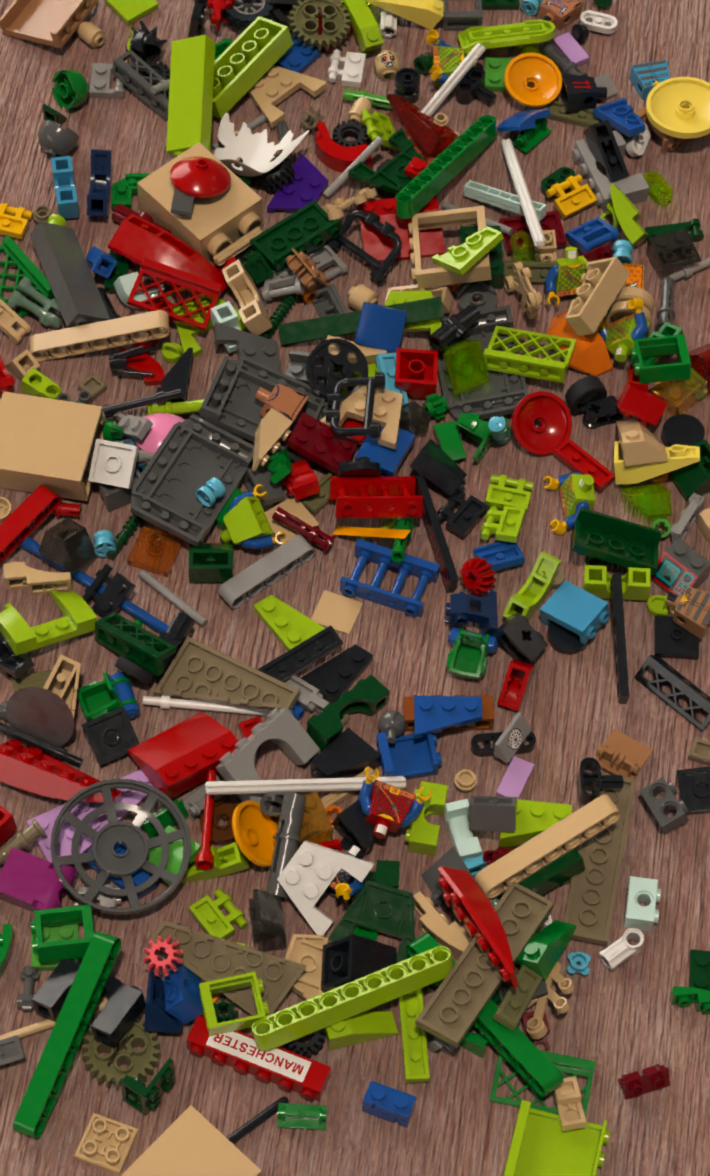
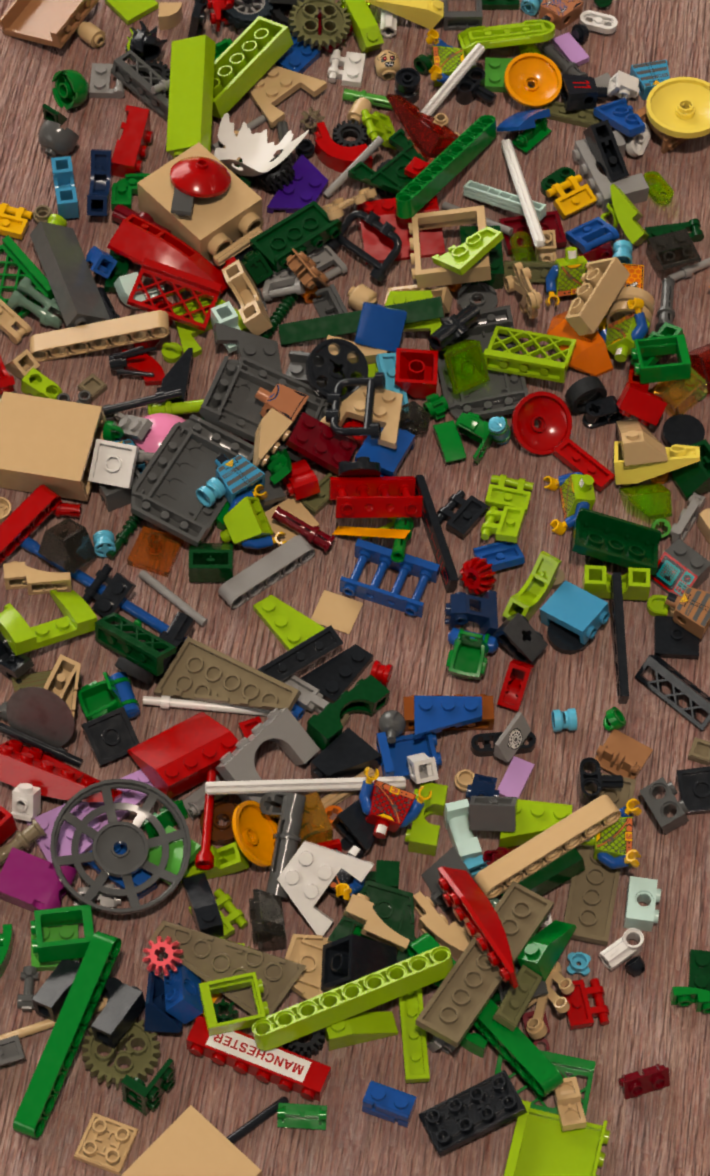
black slope [410,439,467,496] -> none
none -> white brick [11,783,41,822]
none -> red wedge [112,105,153,178]
none -> tan brick [158,2,183,30]
none -> black slope [182,873,224,937]
none -> dark azure torso [215,454,265,505]
none -> black plate [295,139,315,158]
none -> tan slope [342,893,410,952]
none -> red wheel [370,660,393,686]
none -> white brick [407,752,439,784]
none -> black tile [419,1070,527,1157]
none -> dark blue brick [466,774,500,803]
none -> medium azure wheel [552,708,577,732]
none -> red plate [560,978,610,1030]
none -> torso [580,798,642,869]
none -> green tile [603,707,626,731]
none -> white brick [607,71,640,101]
none -> black hinge [625,955,645,976]

